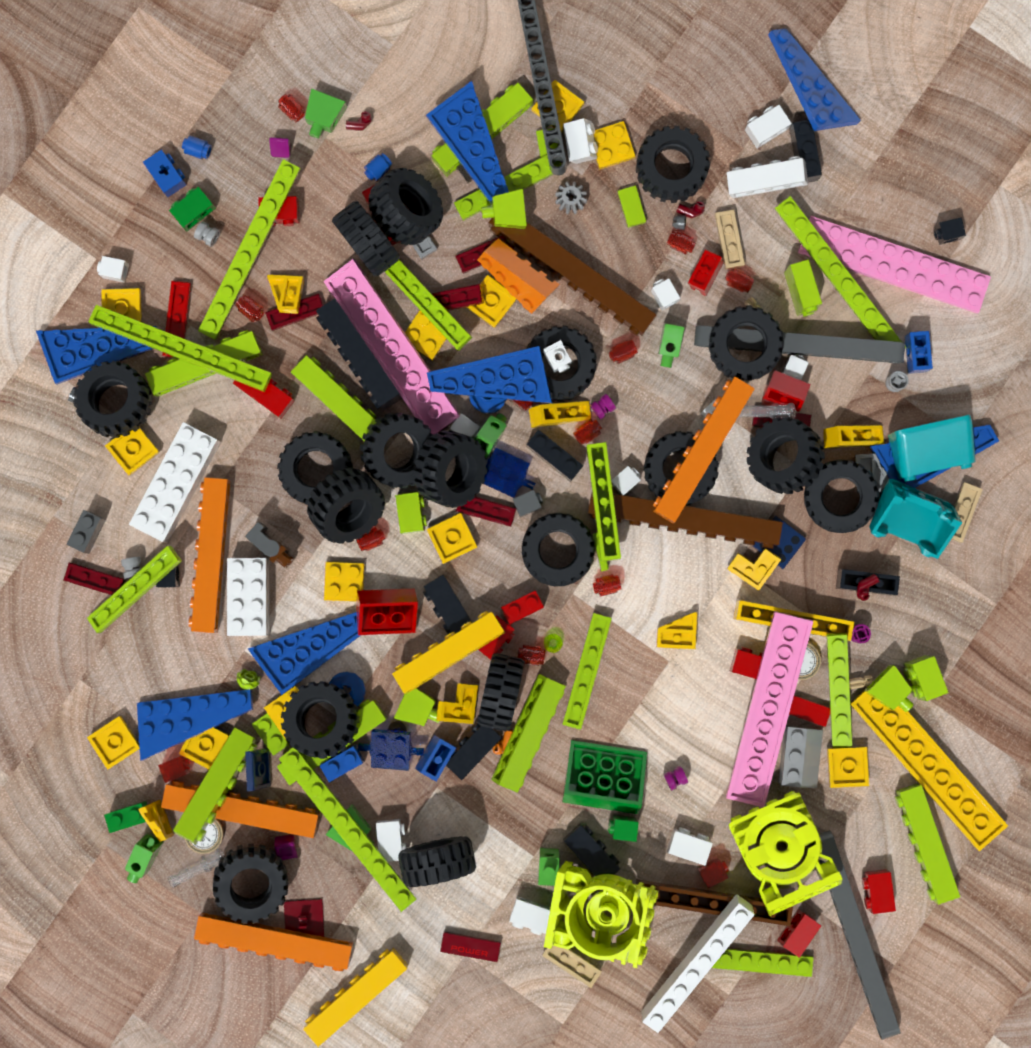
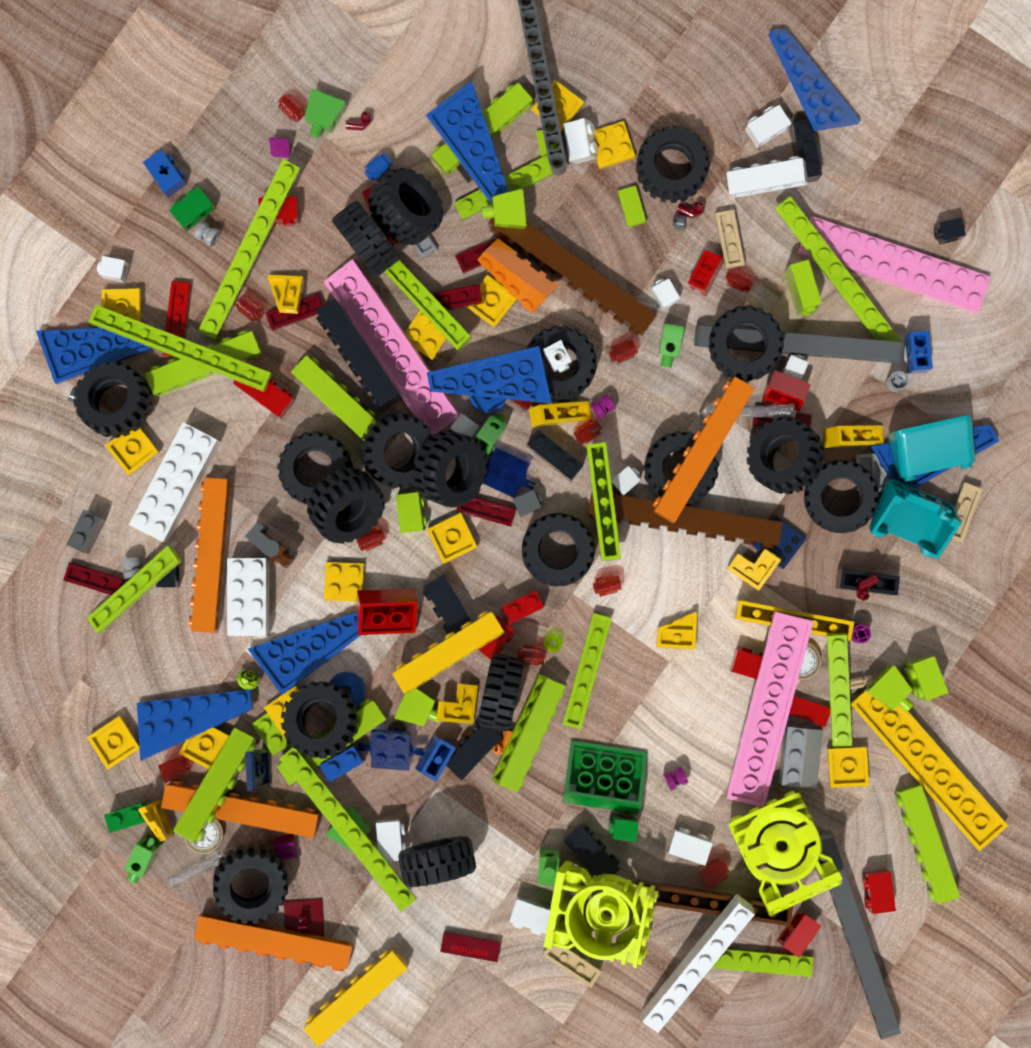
blue brick [182,135,212,159] -> none
light grey gear [555,182,587,214] -> none
lime tile [592,533,609,572] -> none
clear red brick [666,230,696,255] -> none

